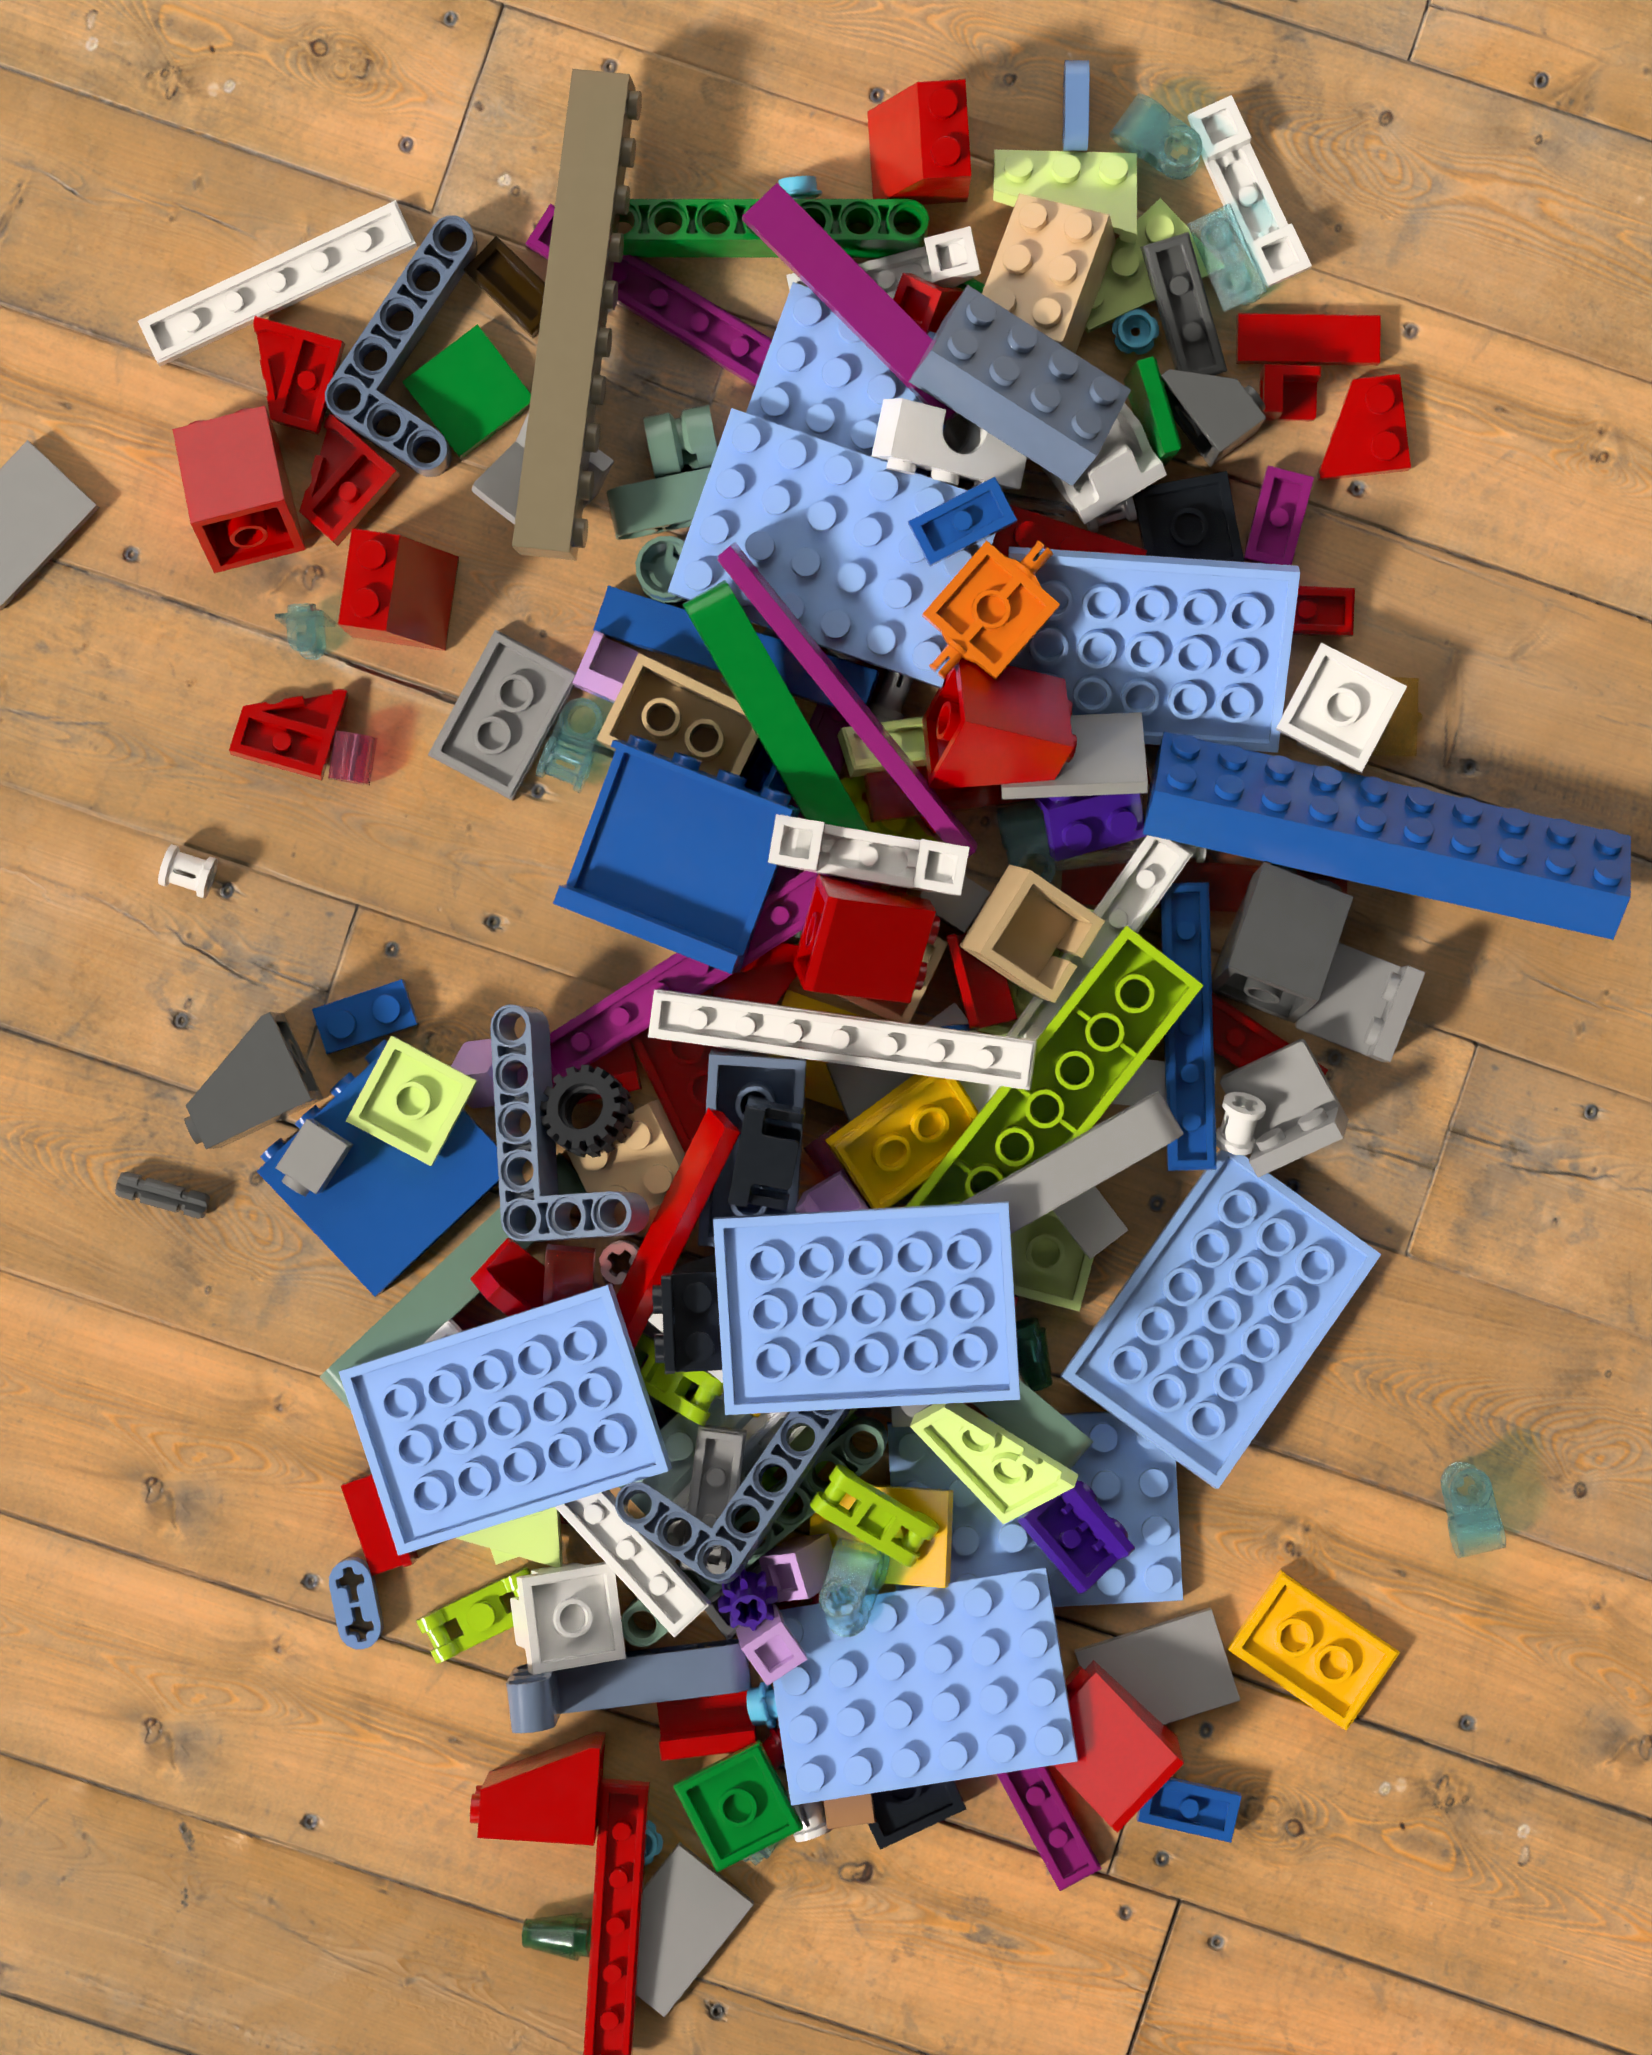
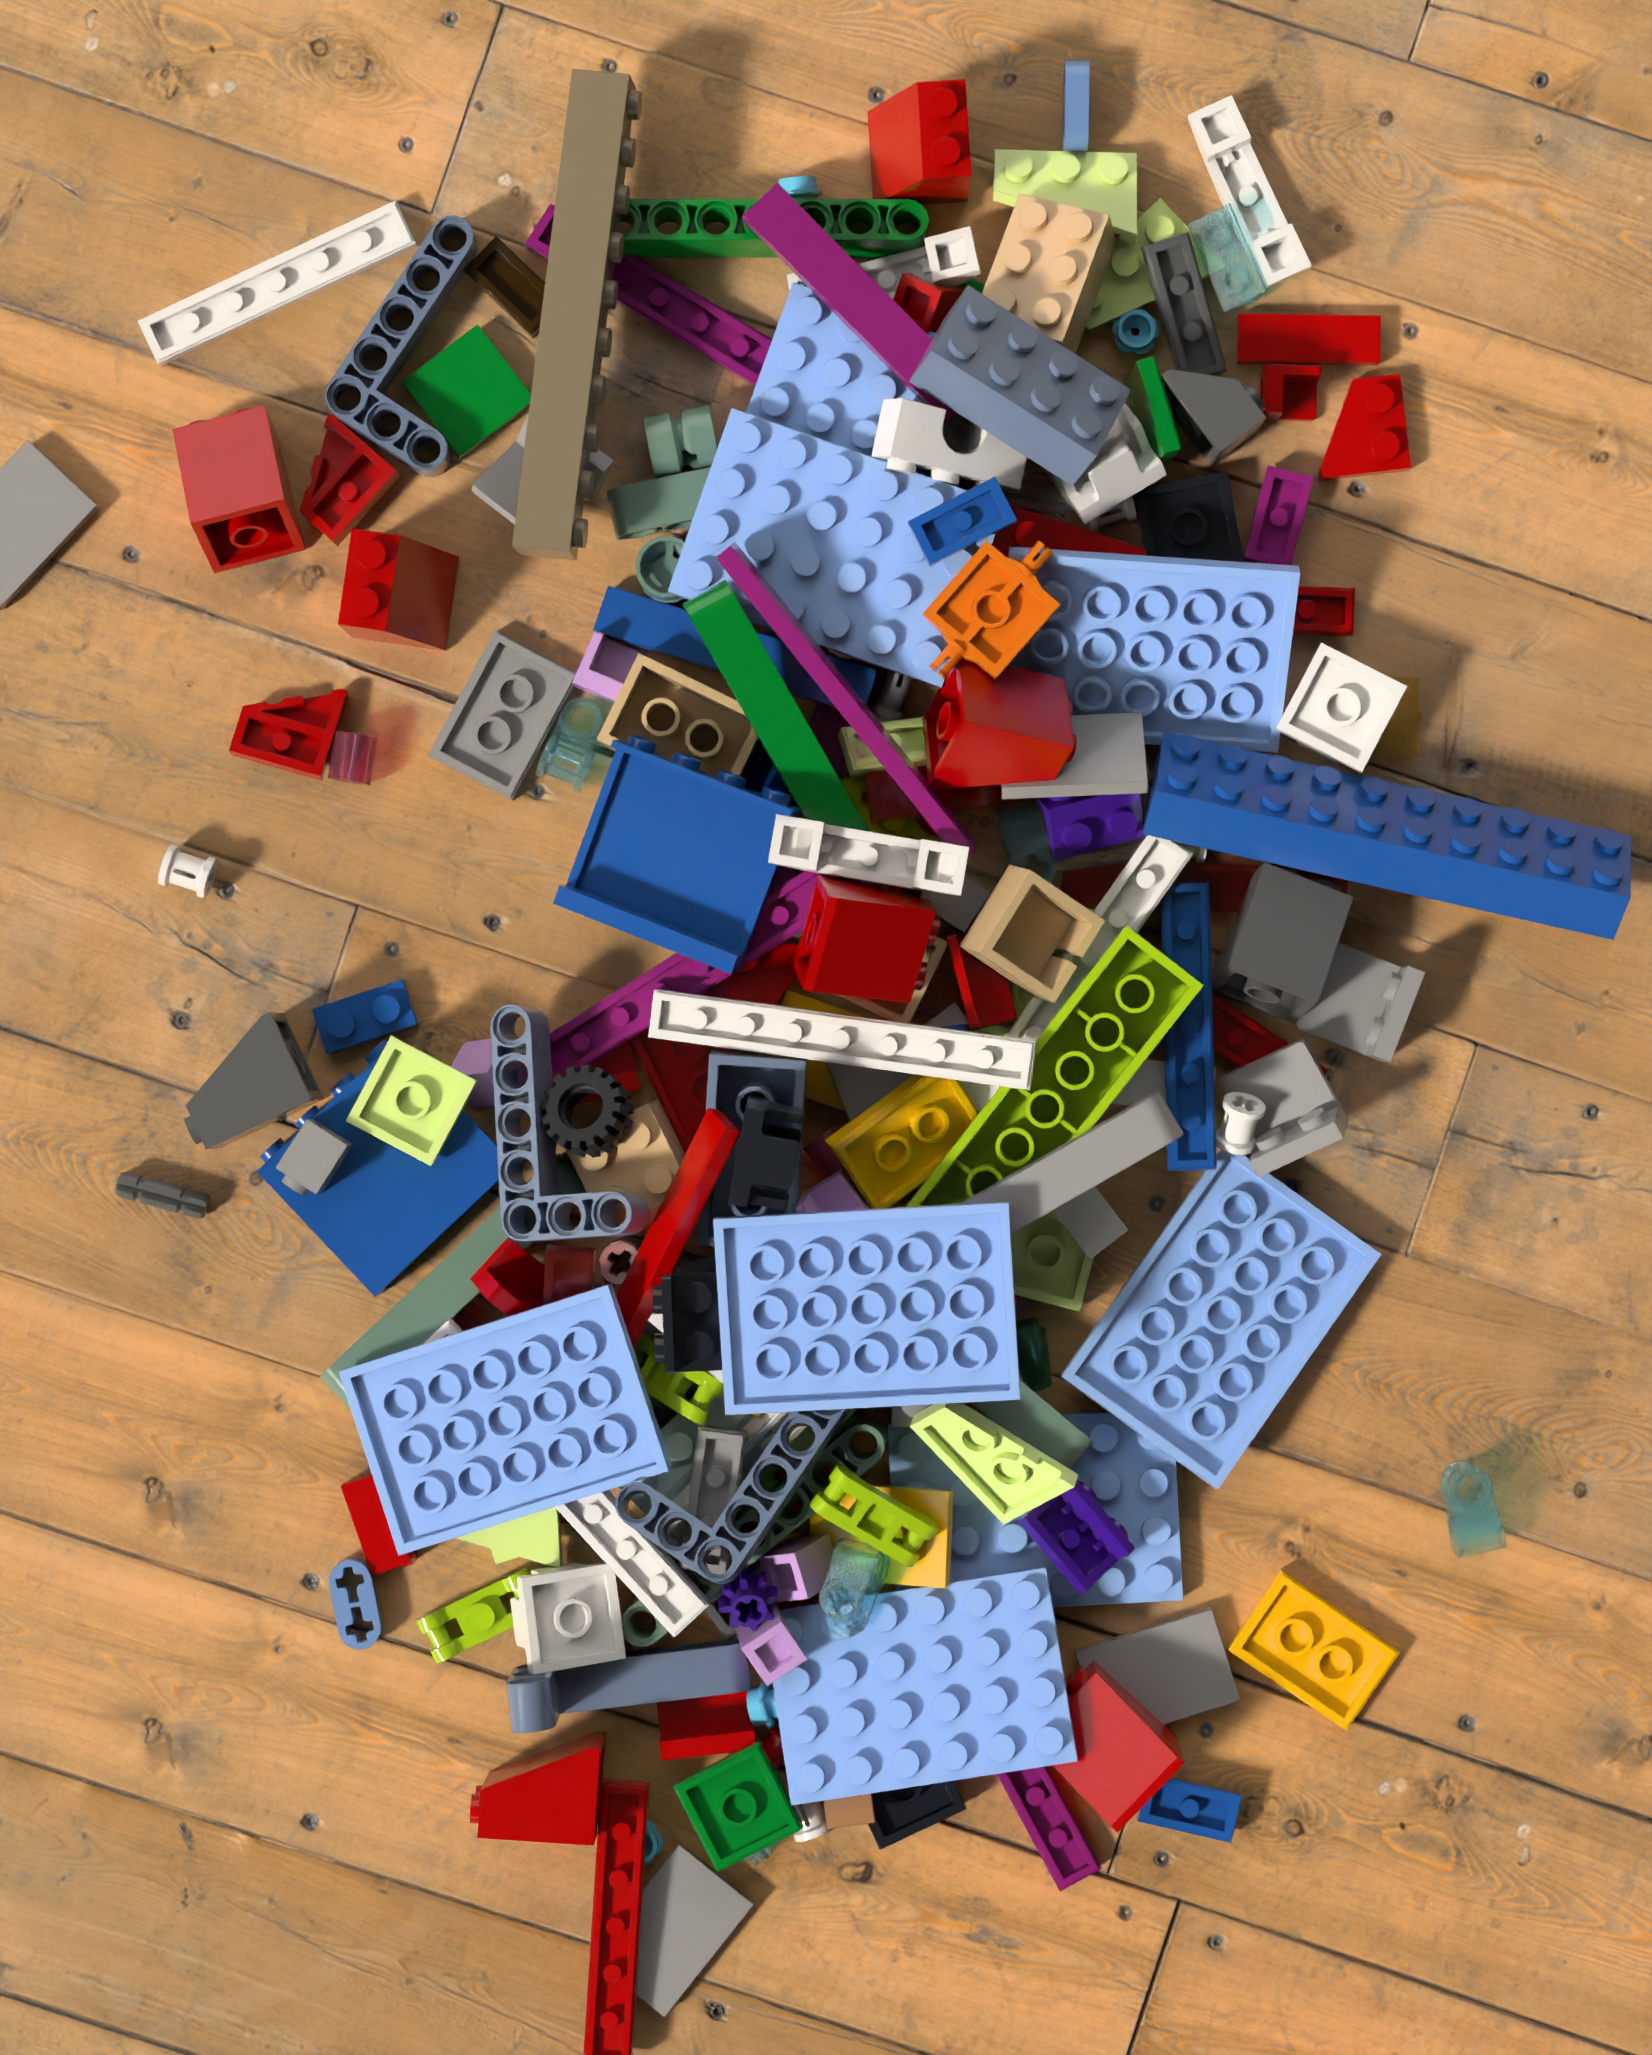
red wing [253,316,345,435] -> none
clear light blue hinge [275,603,336,660] -> none
clear green cone [522,1912,592,1961] -> none
clear light blue piece [1109,93,1202,180] -> none

